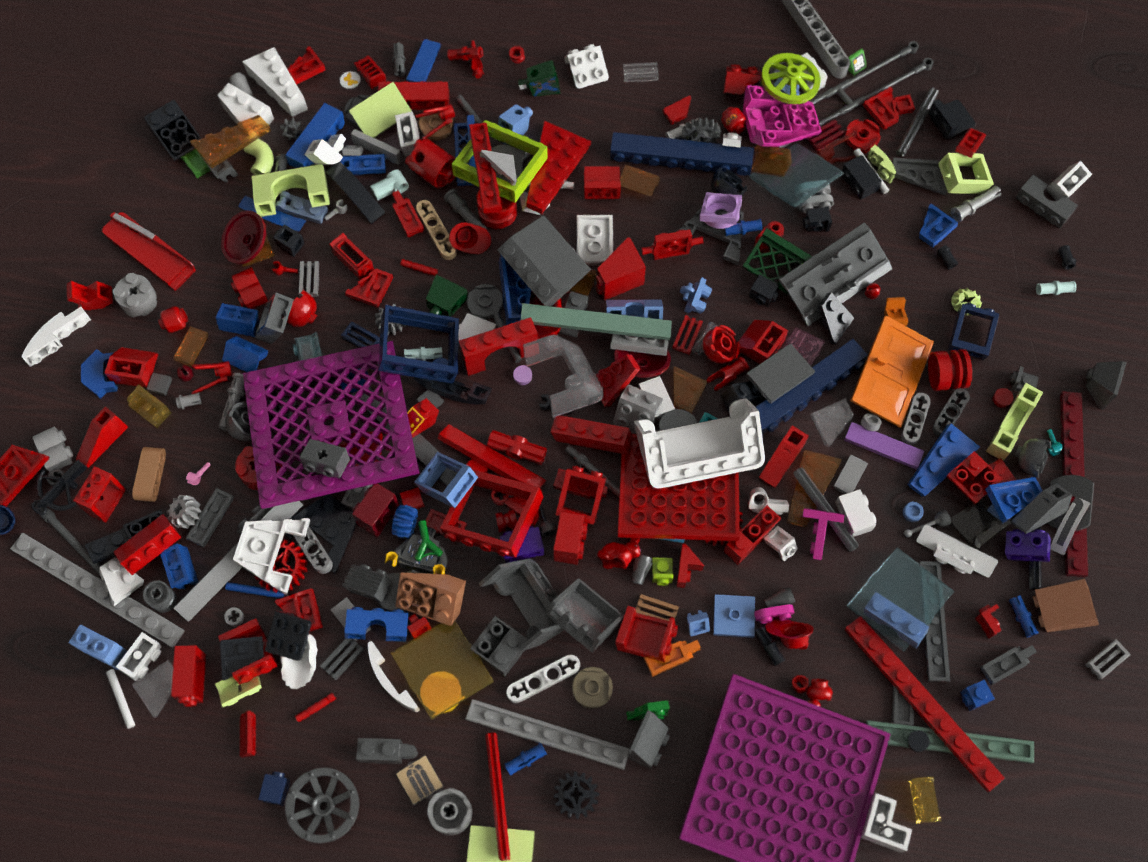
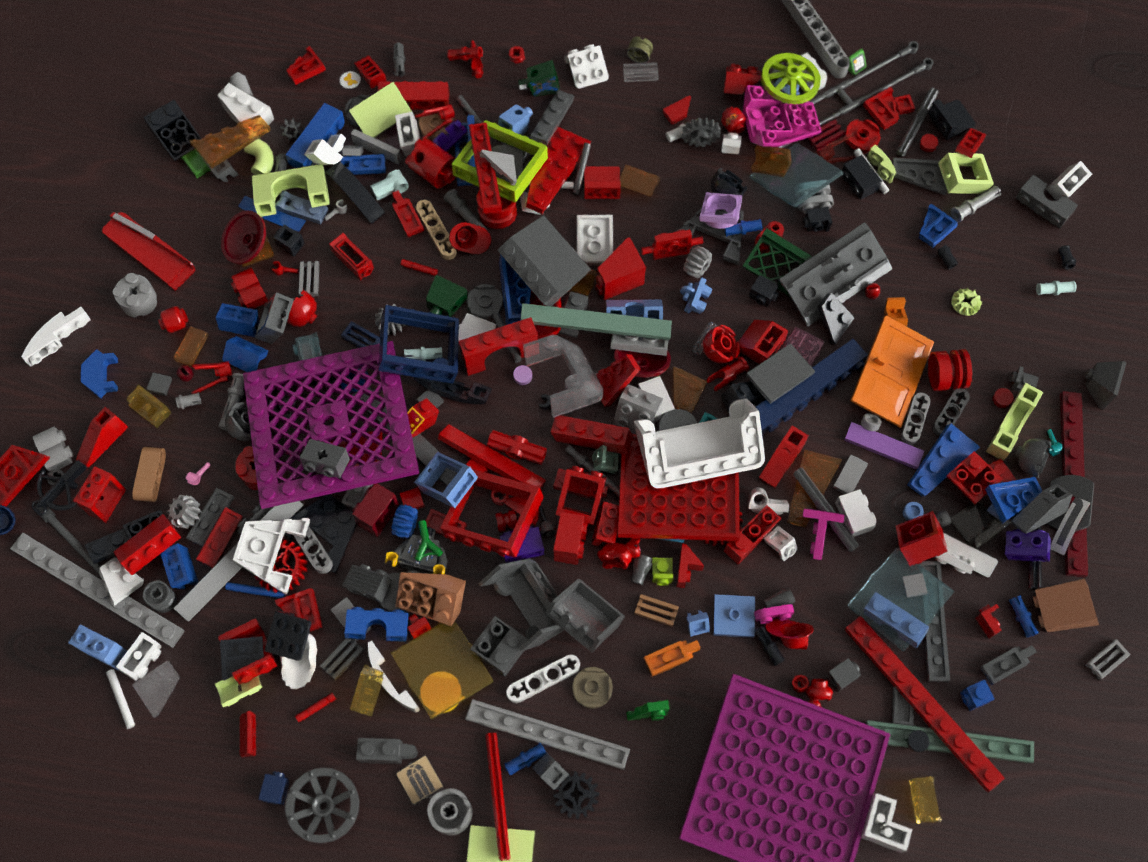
red brick [67,281,113,310] -> none
red slope [105,347,158,388] -> none
red window [171,645,206,707] -> none
light grey bush [224,607,244,627] -> none
white wedge [243,47,308,117] -> none
red wing [345,268,394,308] -> none
blue tile [407,39,441,82] -> none
dark blue brick [610,132,754,176] -> none
red panel [615,606,678,662] -> none
dark grey slope [628,710,670,769] -> none
red tile [672,315,703,355] -> none
clear wing [810,399,854,448] -> none
dark blue window [948,303,999,360] -> none
none -> red tile [195,507,243,568]
none -> clear yellow hinge [350,665,384,717]
none -> dark purple hinge [433,119,468,152]
none -> dark grey plate [531,90,574,146]
none -> dark grey brick [533,753,569,790]
none -> dark grey bar [572,143,591,195]
none -> red bracket [591,502,619,546]
none -> sand green bracket [592,445,618,474]
none -> olive wheel [626,37,653,63]
none -> light grey gear [684,246,712,278]
none -> dark grey brick [826,658,861,692]
none -> red brick [896,511,948,566]
none -> light grey tile [902,573,928,598]
none -> red tile [919,134,938,152]

